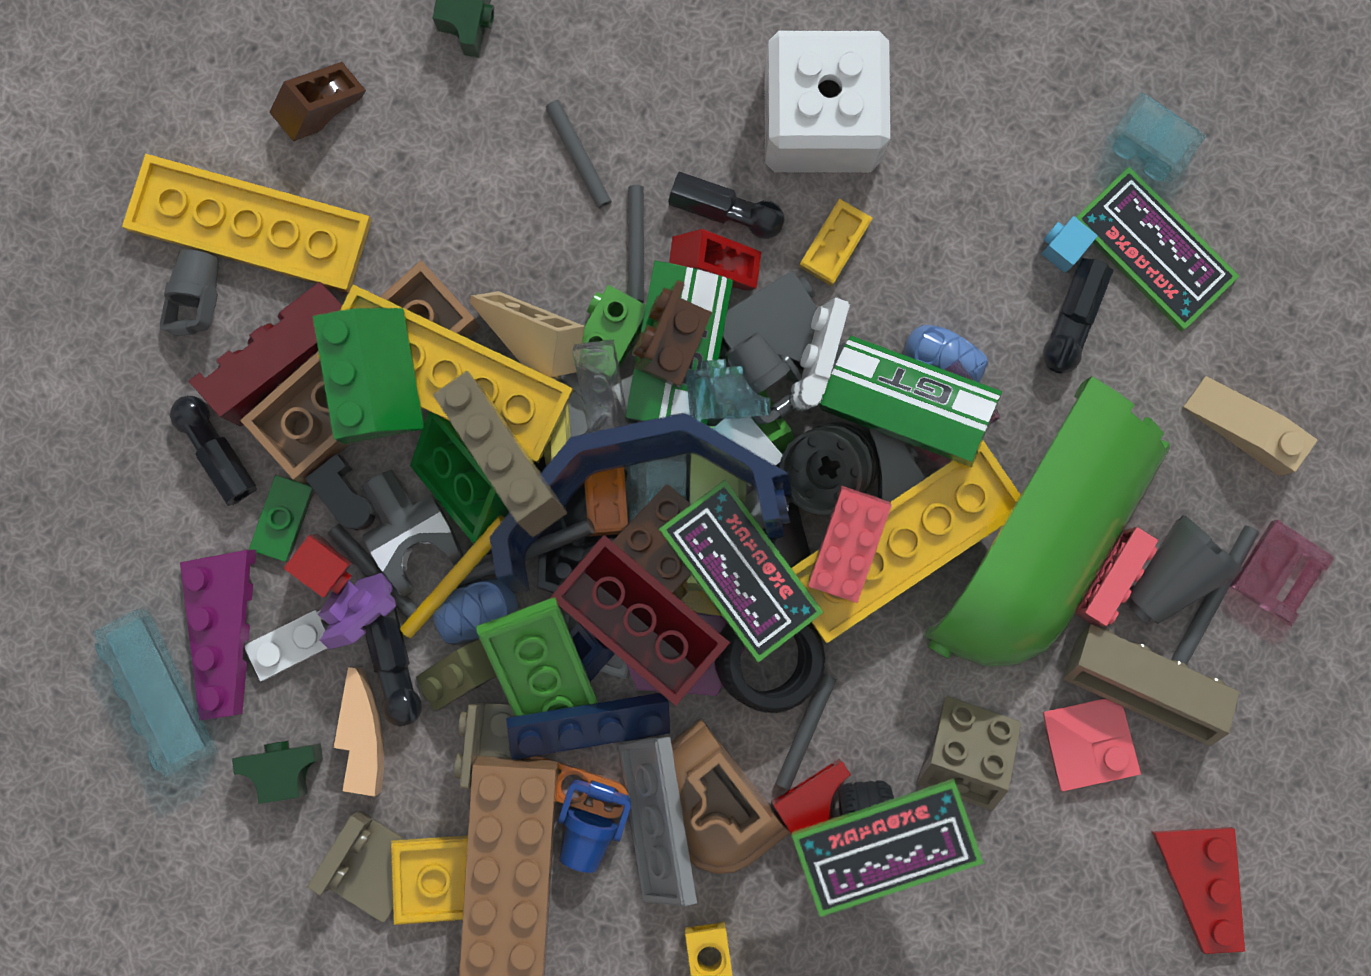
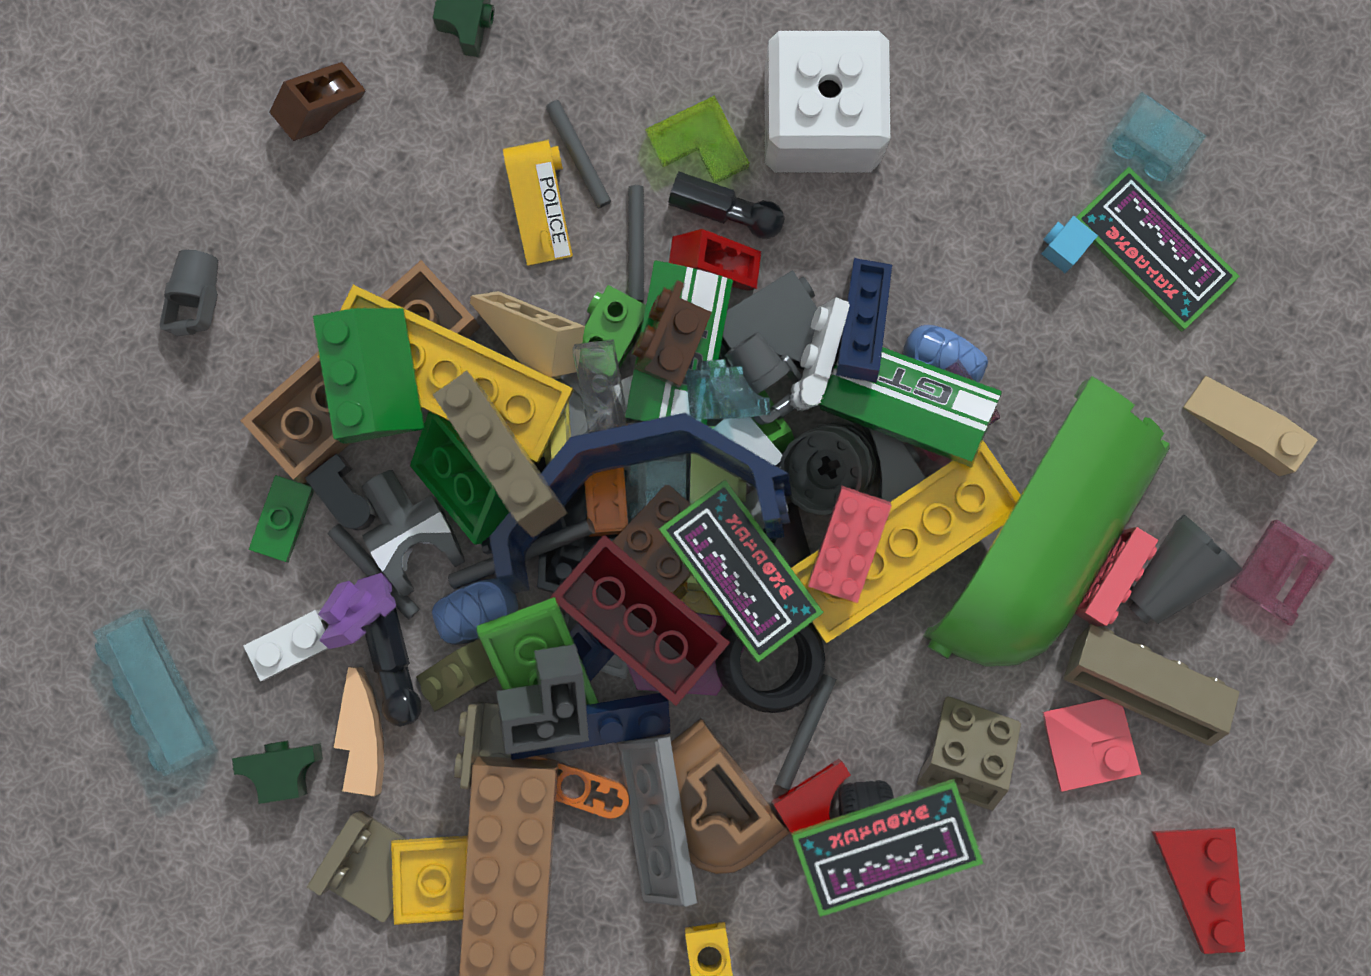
yellow plate [122,153,372,293] -> none
black piece [170,396,257,506] -> none
magenta wing [180,550,256,721] -> none
dark red wedge [188,282,342,427] -> none
red arch [283,533,352,598] -> none
yellow bar [400,515,505,638] -> none
blue piece [558,780,631,873] -> none
yellow plate [799,198,873,286] -> none
black piece [1043,258,1114,374] -> none
dark grey bar [1171,525,1259,665] -> none
none -> dark grey brick [496,645,589,754]
none -> yellow door [503,139,573,266]
none -> clear neon green plate [645,95,750,184]
none -> dark blue plate [836,258,892,383]

